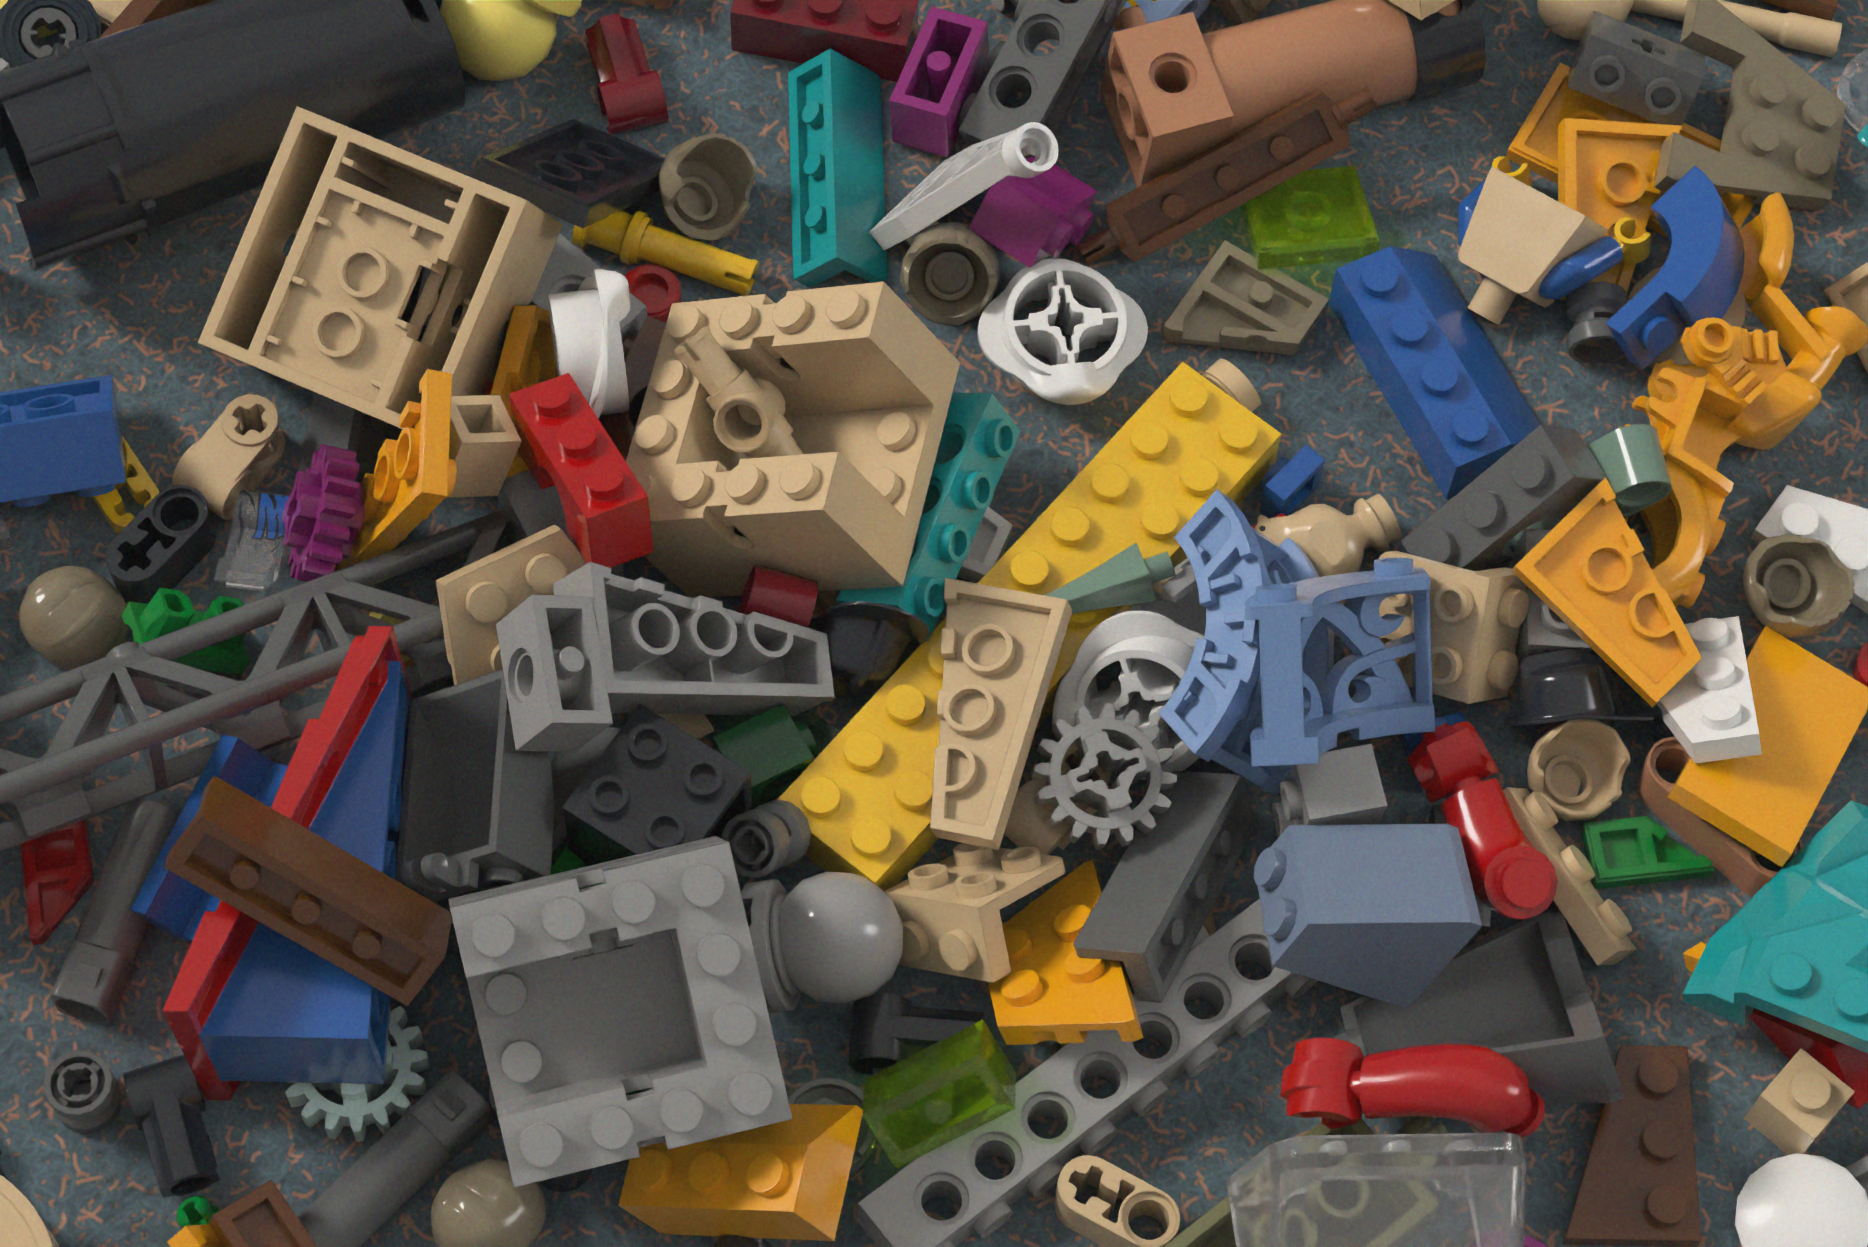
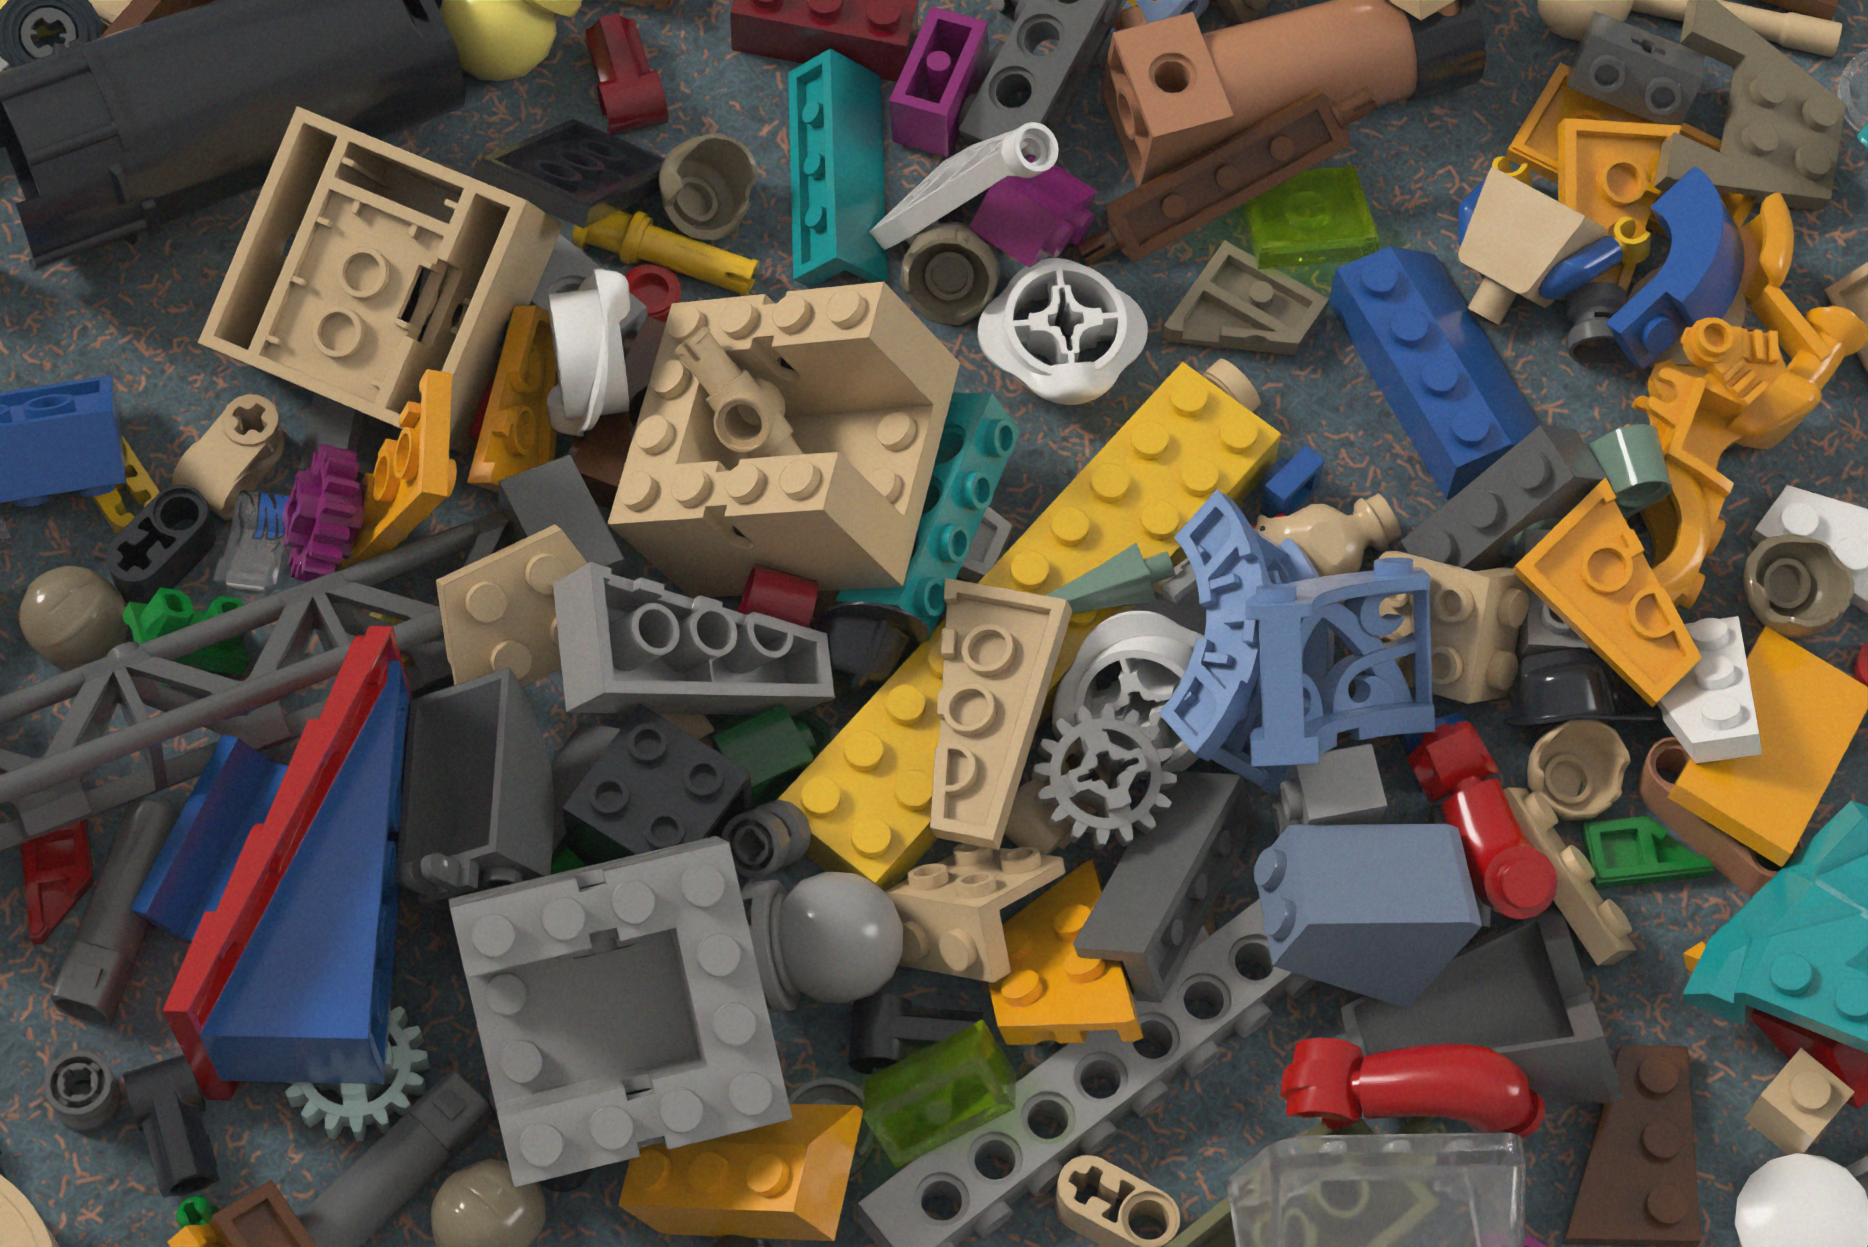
reddish brown panel [164,777,452,1006] -> none
tan brick [449,395,521,498] -> none
light grey brick [496,595,613,752] -> none
red arch [509,373,654,568] -> none

